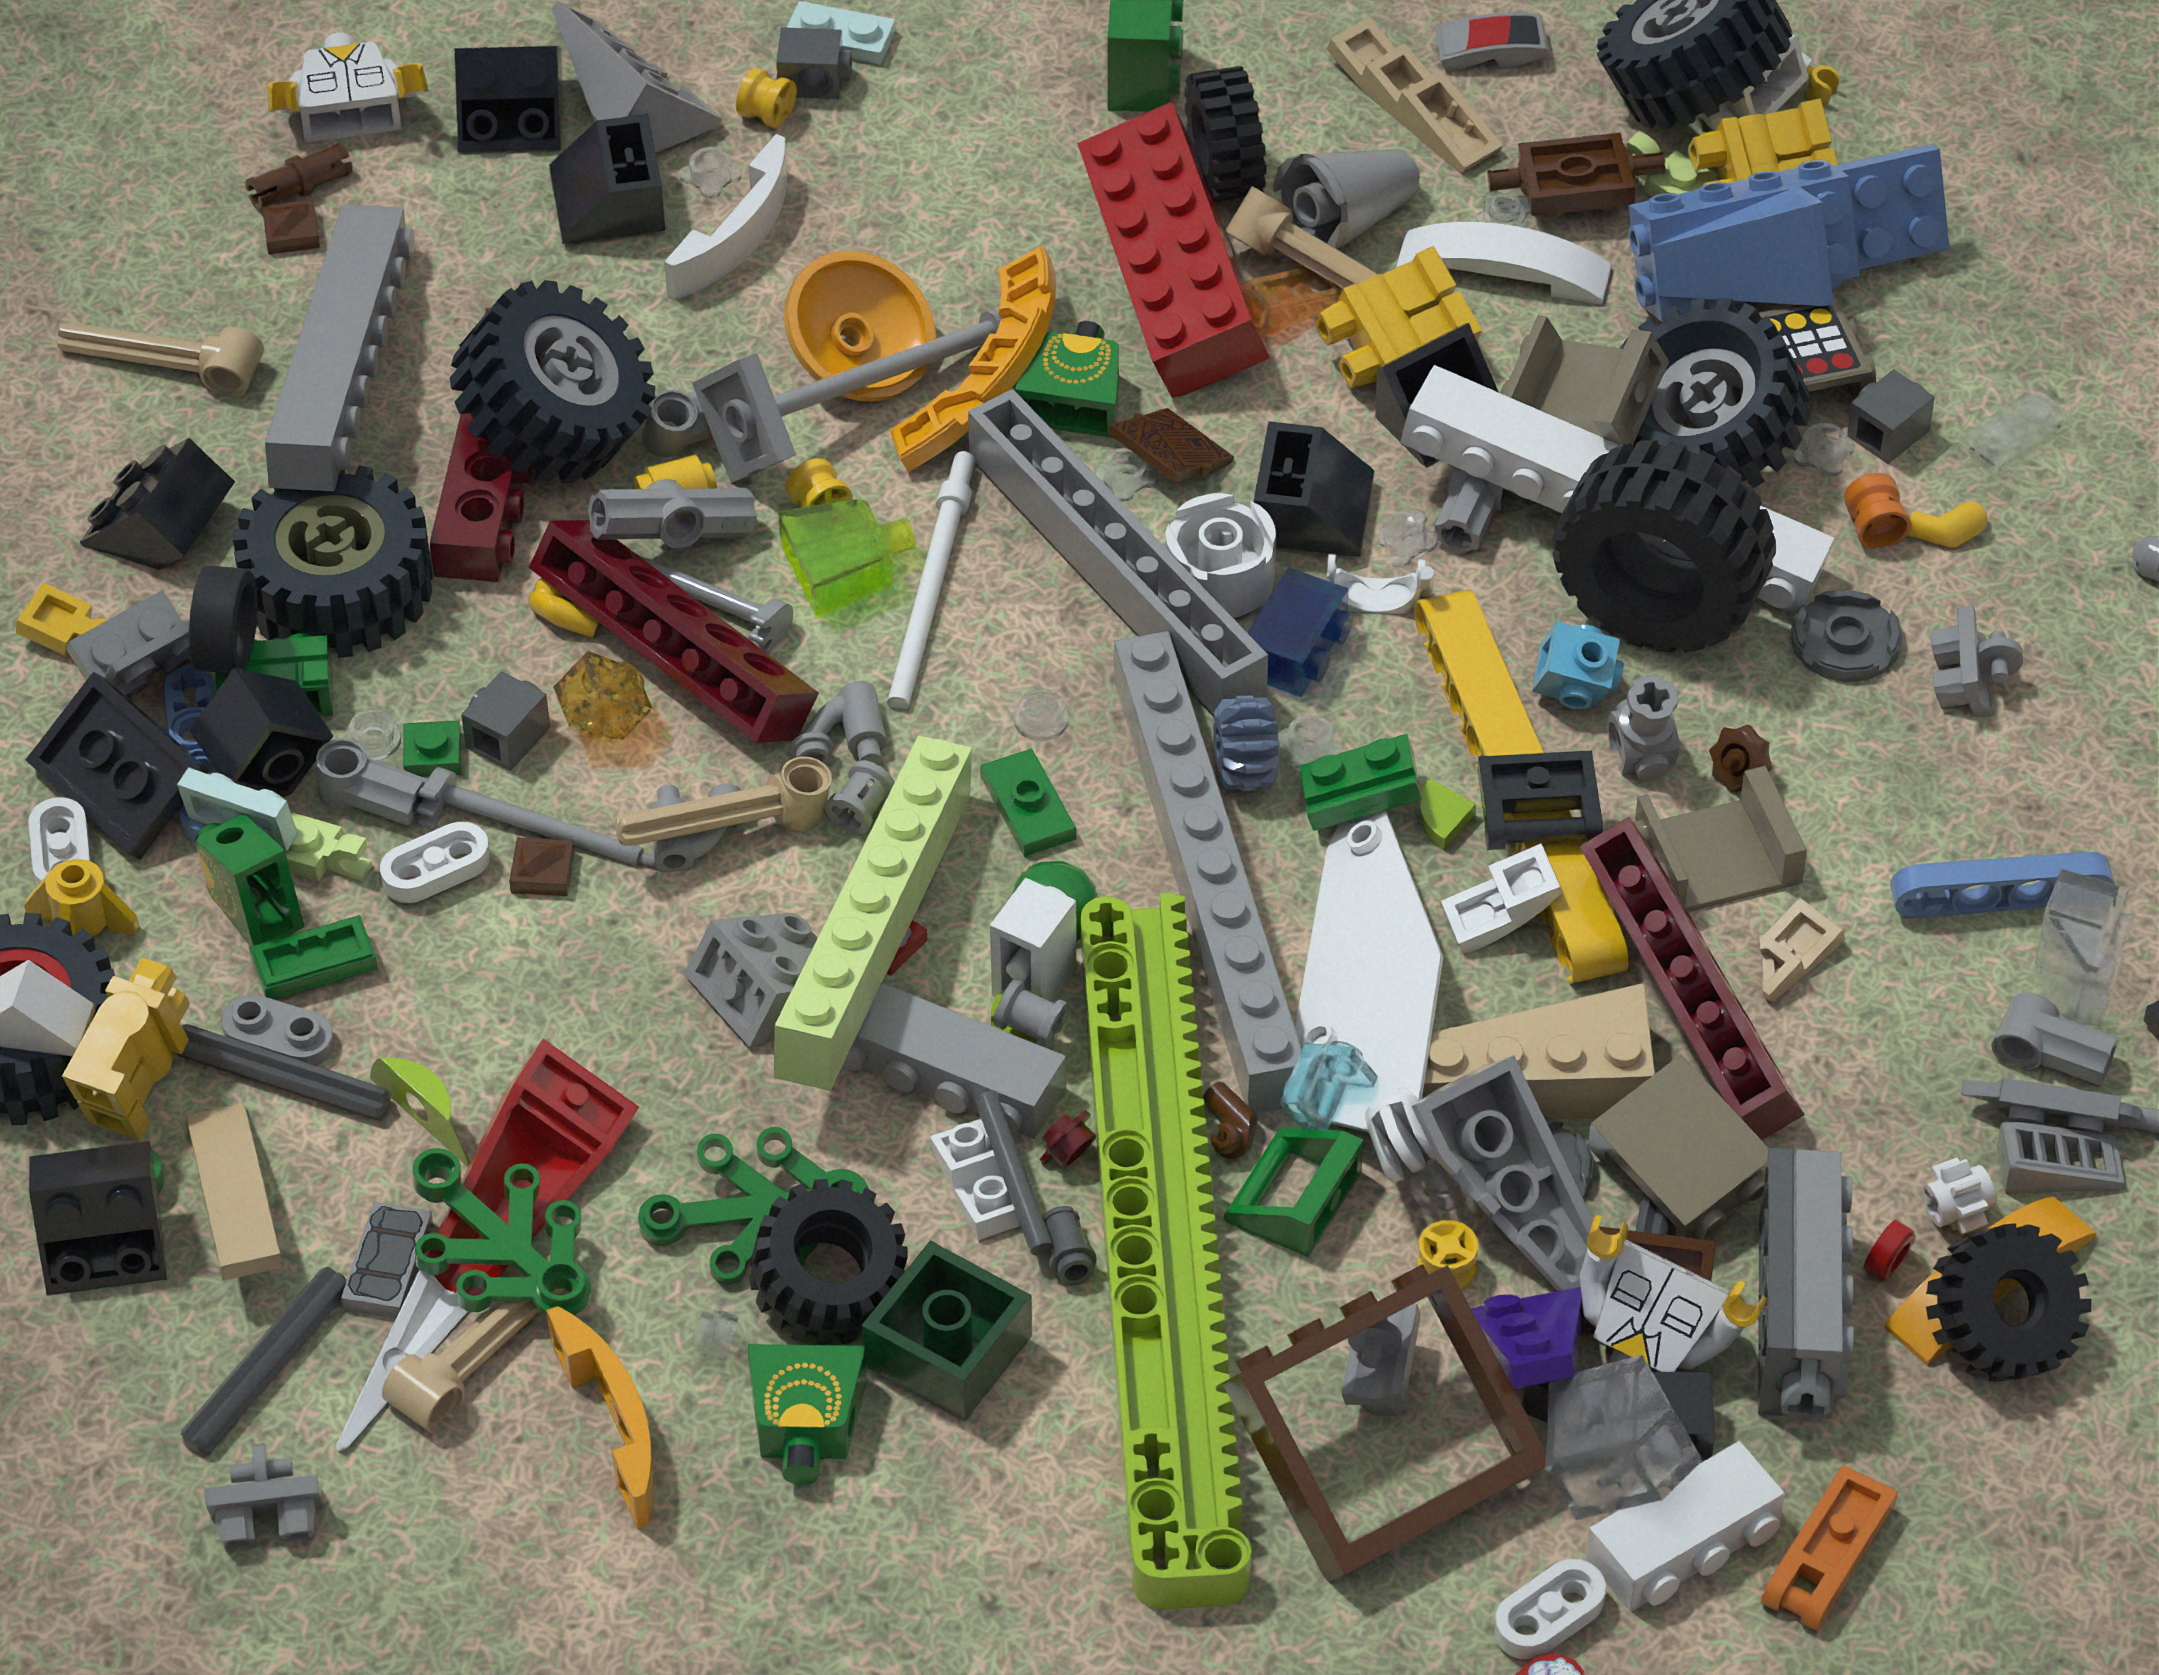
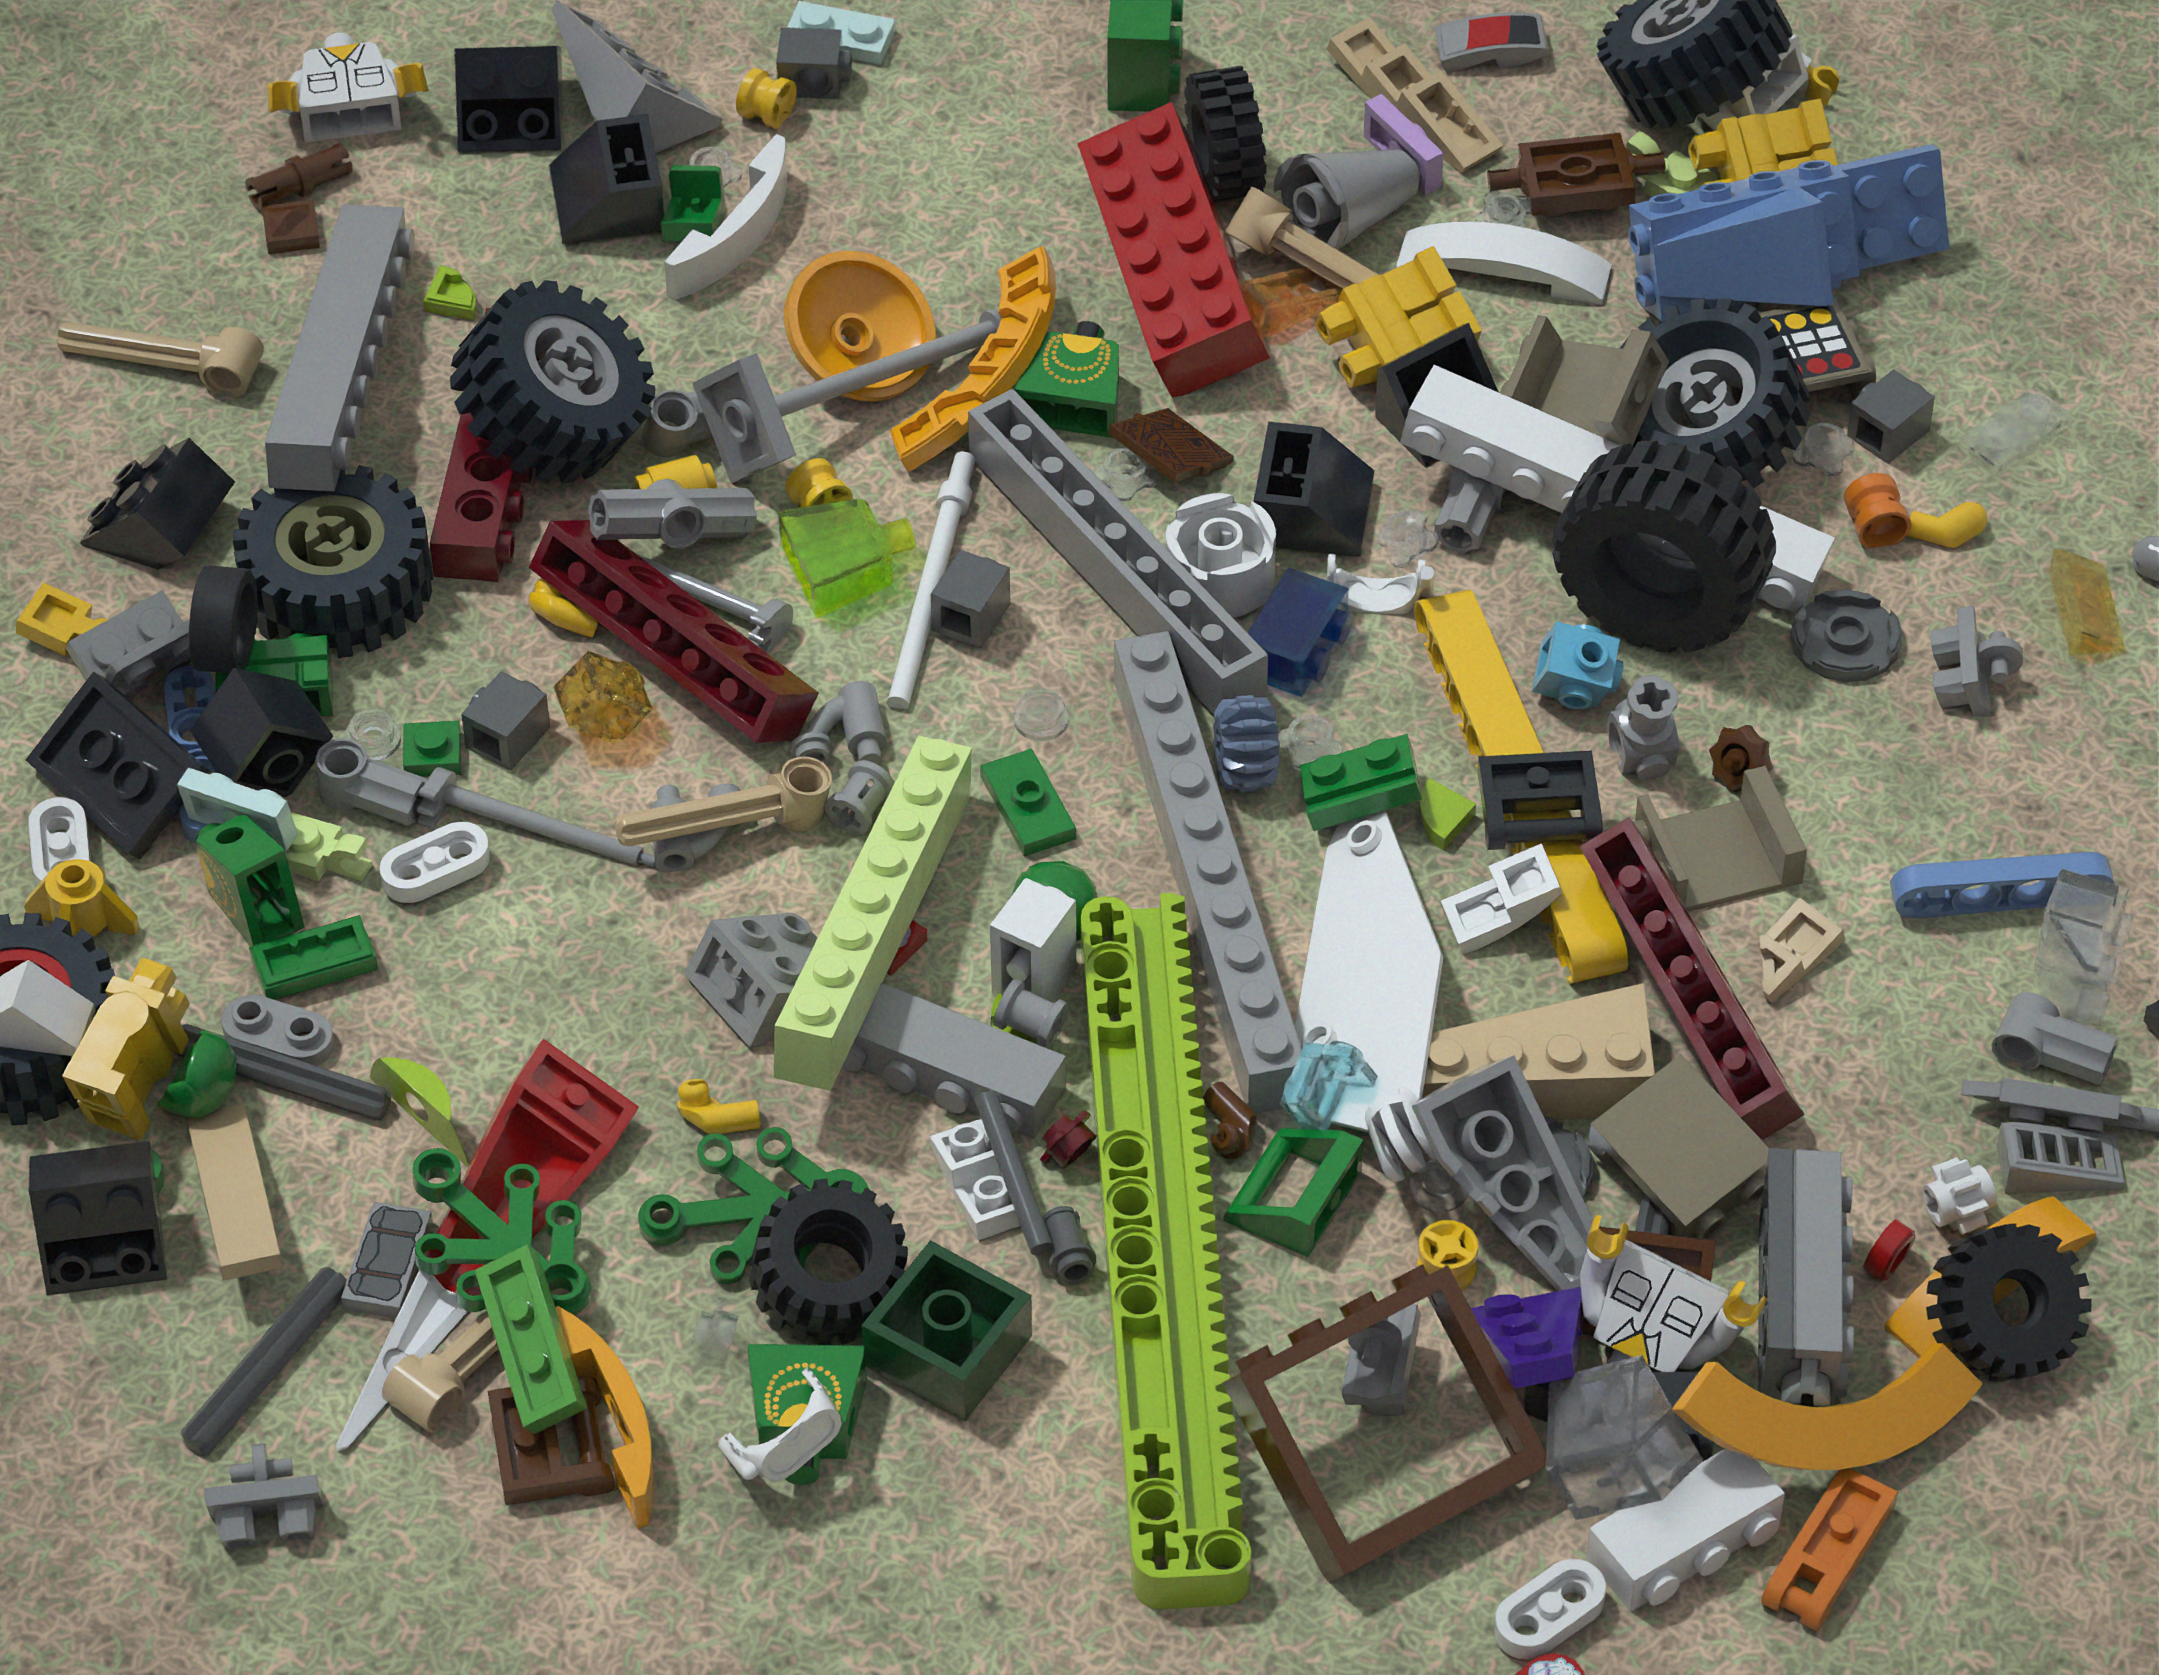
reddish brown tile [509,837,575,896] -> none
none -> green hair [157,1030,237,1119]
none -> lime tile [423,265,477,320]
none -> bright green plate [474,1244,587,1434]
none -> reddish brown plate [488,1376,615,1506]
none -> green bracket [661,165,726,242]
none -> yellow arm [677,1079,760,1134]
none -> white helmet [718,1367,842,1481]
none -> dark grey brick [930,549,1011,648]
none -> lavender plate [1363,94,1443,195]
none -> light orange tile [1671,1344,1983,1470]
none -> clear yellow slope [2049,549,2125,655]

